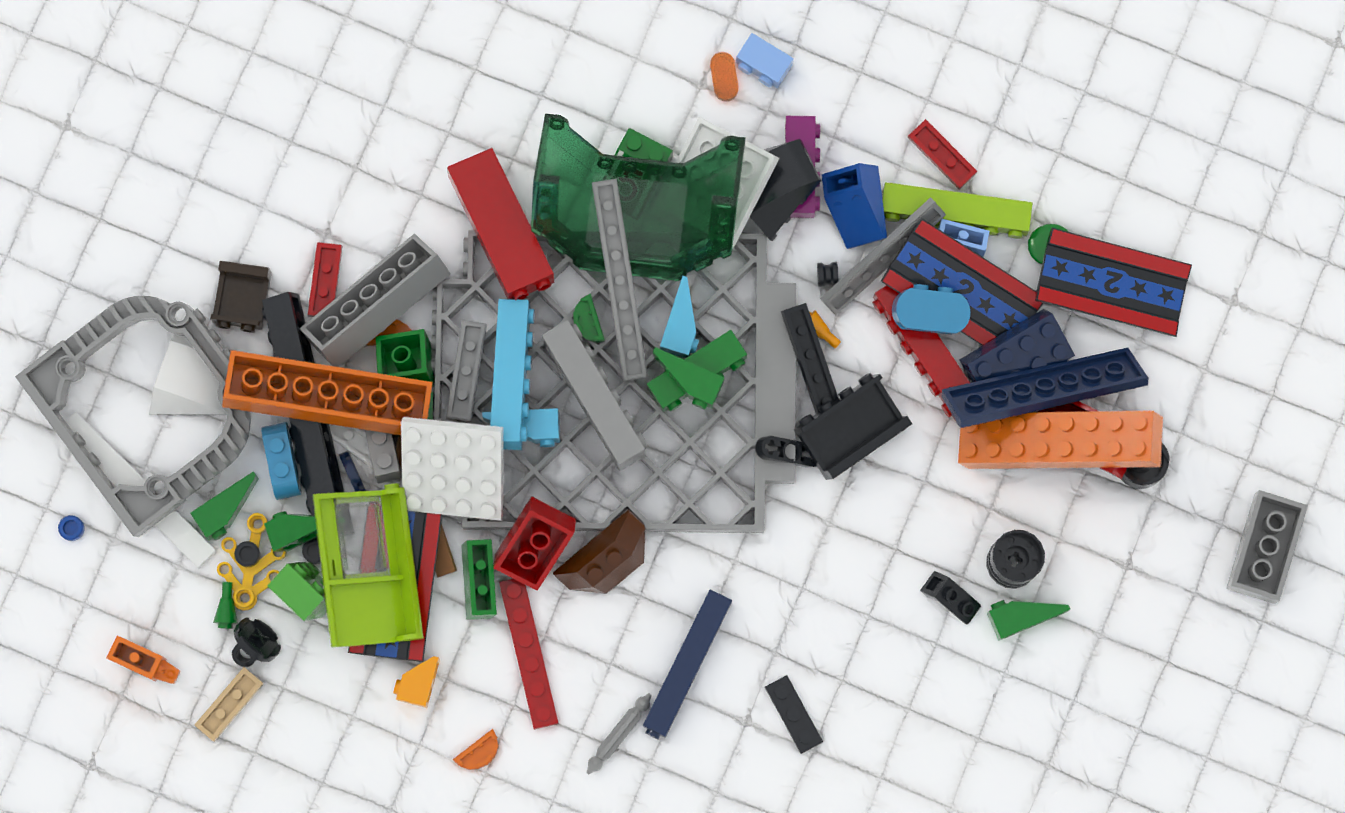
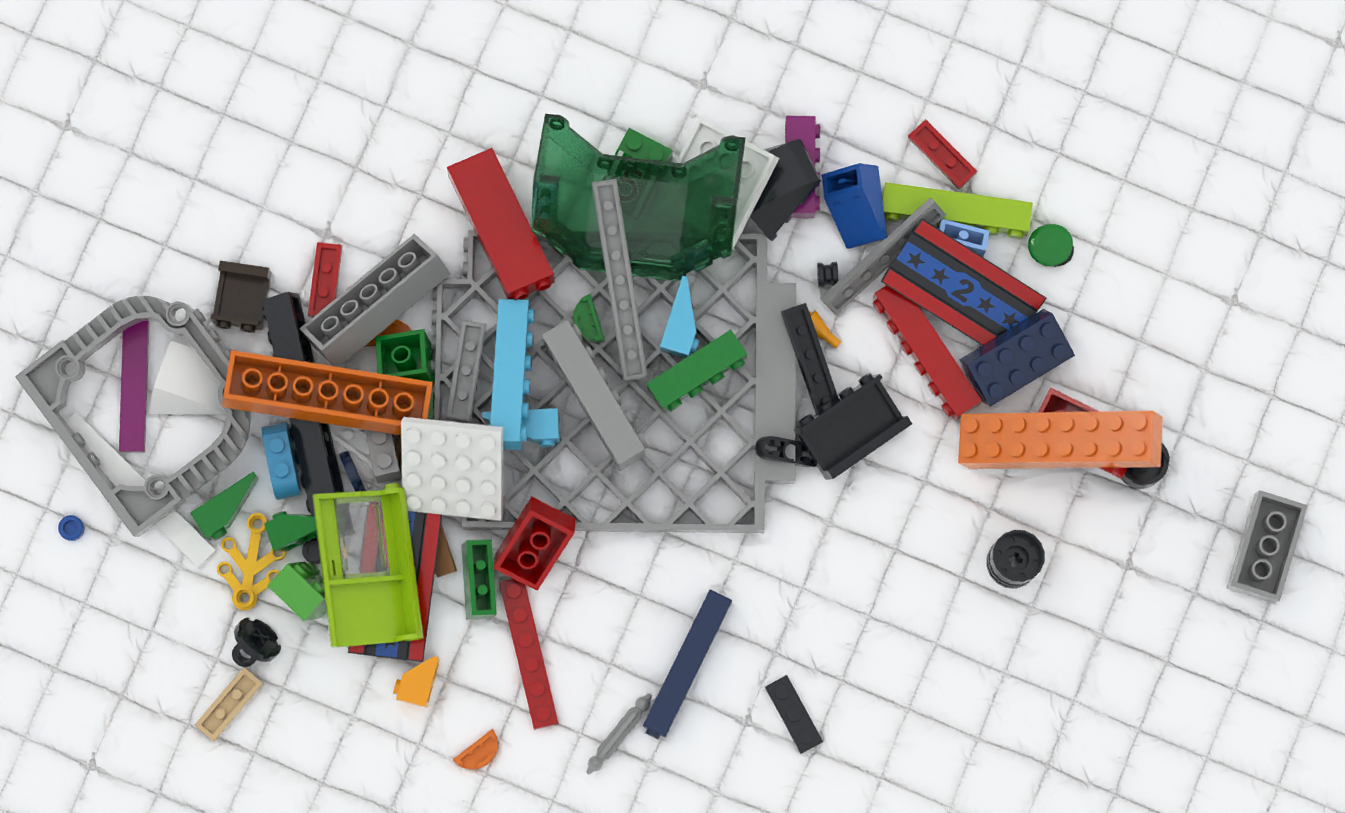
orange hinge [106,635,181,684] -> none
green cone [213,582,238,629] -> none
black tile [234,541,261,567] -> none
reddish brown wedge [553,509,645,594] -> none
green slope [653,347,725,410] -> none
clear orange tile [710,52,739,102] -> none
light blue brick [736,33,794,88] -> none
dark azure brick [892,284,970,335] -> none
black bracket [920,571,981,624] -> none
dark blue plate [942,347,1149,428] -> none
green slope [987,600,1071,641] -> none
hinge [1035,228,1192,337] -> none
none -> magenta tile [119,320,149,453]

